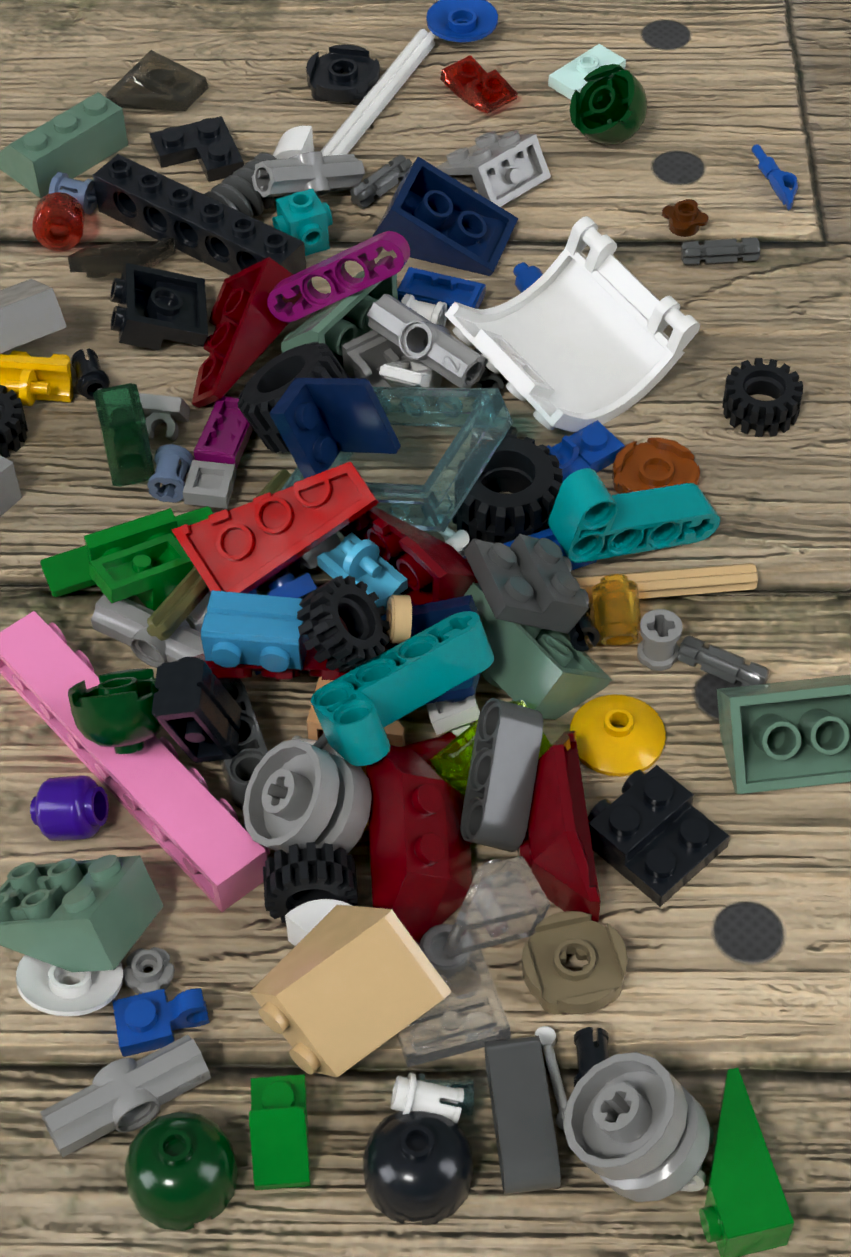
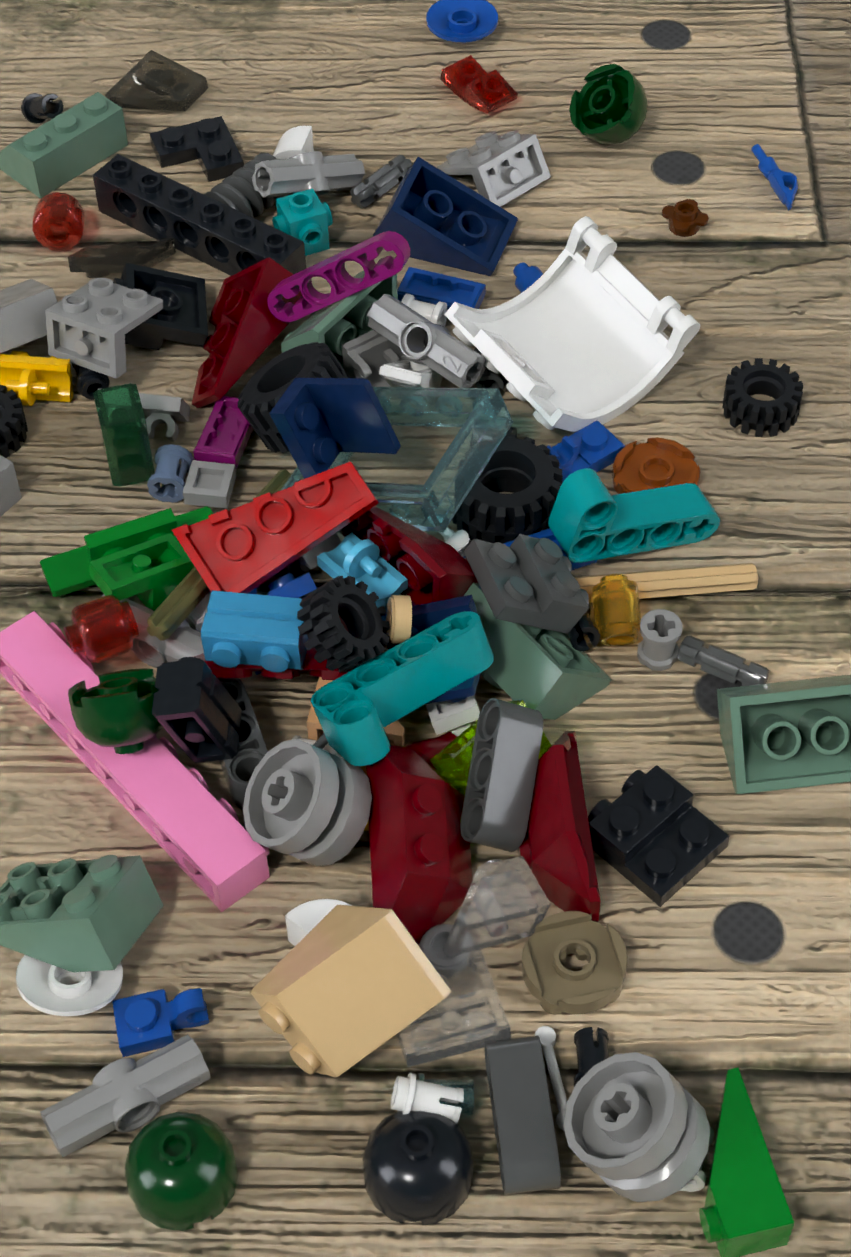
dark purple head [30,775,109,841] -> none
sand blue bush [49,172,98,214] -> none
light grey plate [123,947,175,995] -> none
green slope [249,1074,311,1191] -> none
black tyre [263,842,358,924] -> none
black plate [306,45,380,105] -> none
white axle [320,29,435,156] -> none
light aqua plate [548,44,626,100] -> none
yellow dish [569,695,666,777] -> none
dark grey axle [681,237,760,265] -> none
none -> black pin [21,93,63,124]
none -> light grey bracket [45,278,163,379]
none -> clear red head [64,595,139,663]

